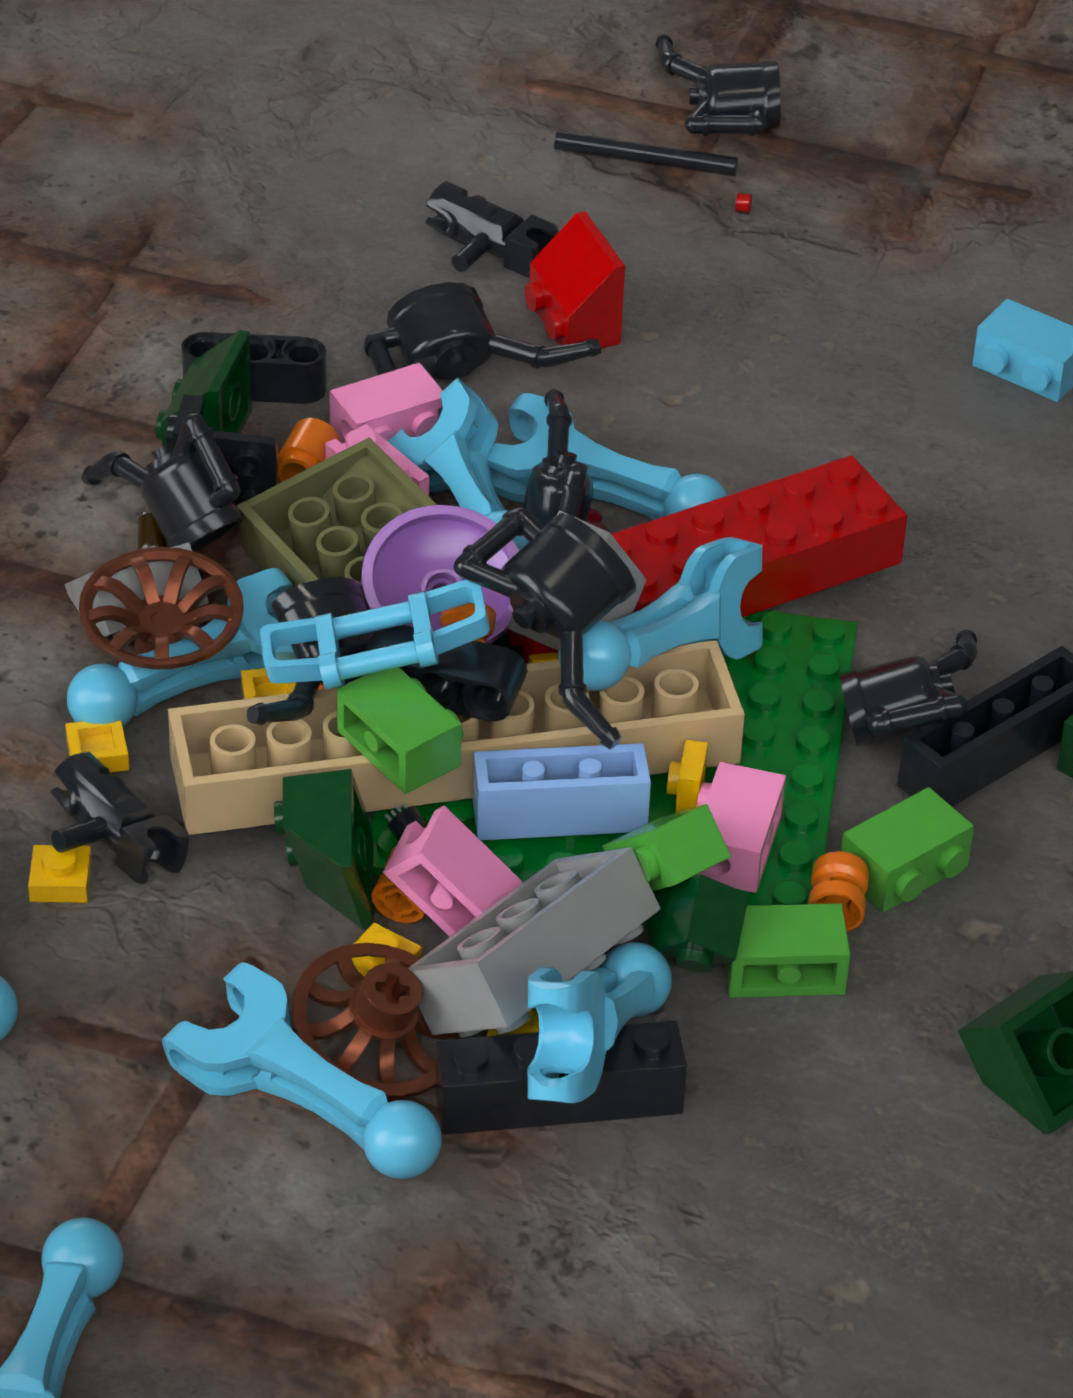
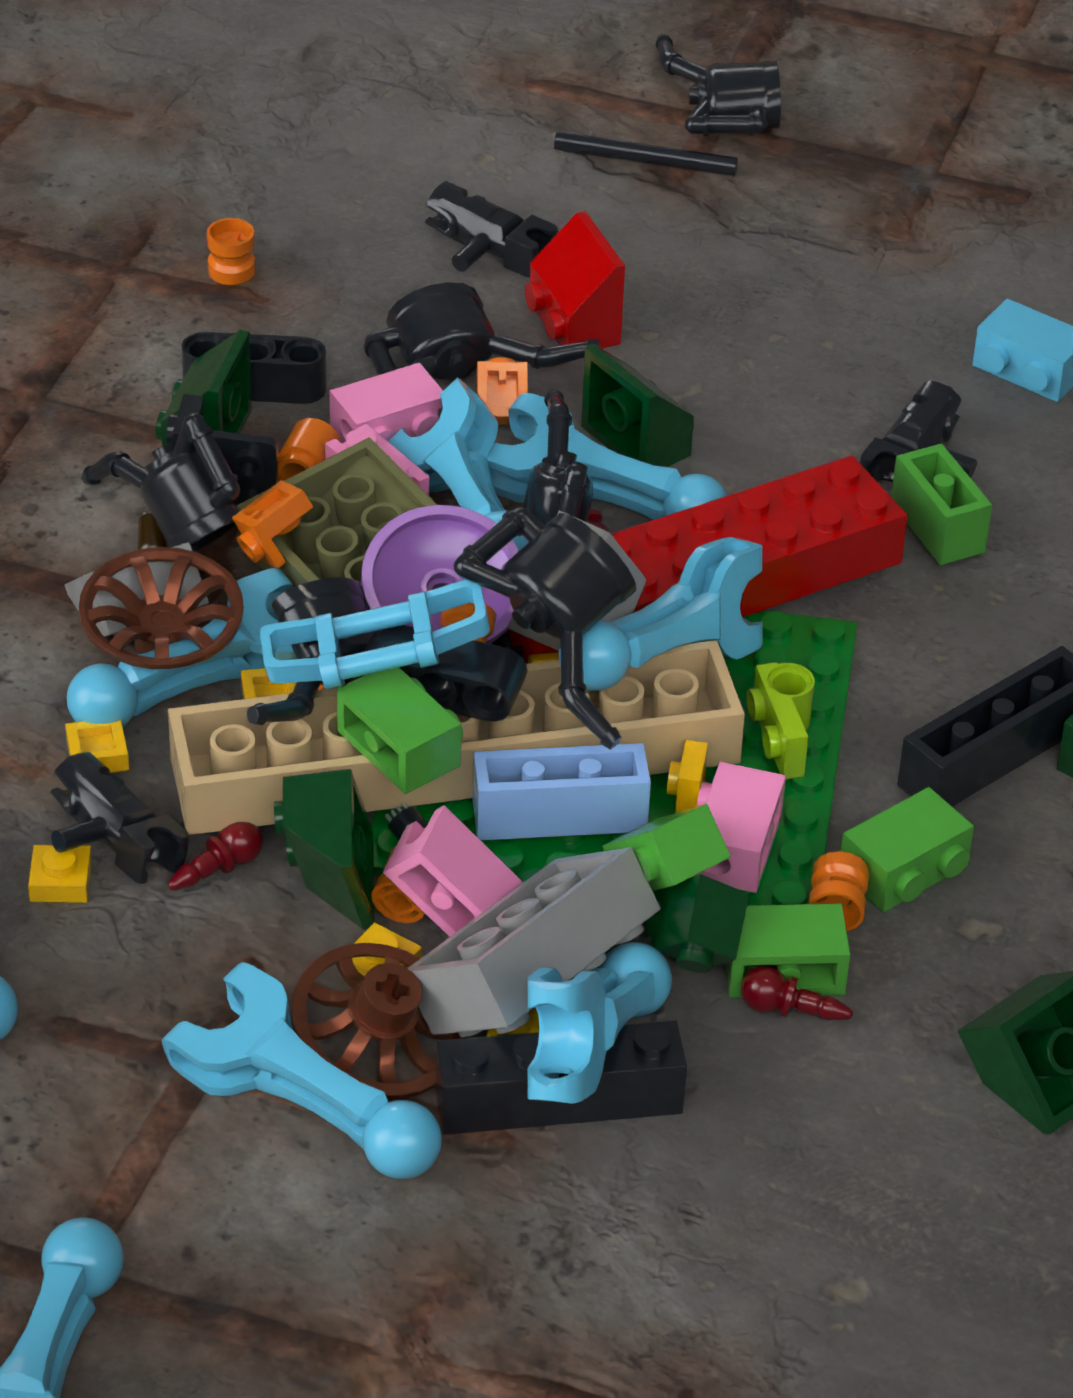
red piece [735,192,752,214] -> none
black piece [840,629,977,746] -> none
none -> dark red bar [168,822,263,891]
none -> orange wheel [206,218,256,285]
none -> orange bracket [232,480,313,569]
none -> orange bracket [476,357,528,425]
none -> dark green slope [581,344,694,467]
none -> dark red bar [741,966,853,1020]
none -> lime plate [746,662,815,779]
none -> black piece [859,380,977,483]
none -> bright green brick [891,443,992,565]

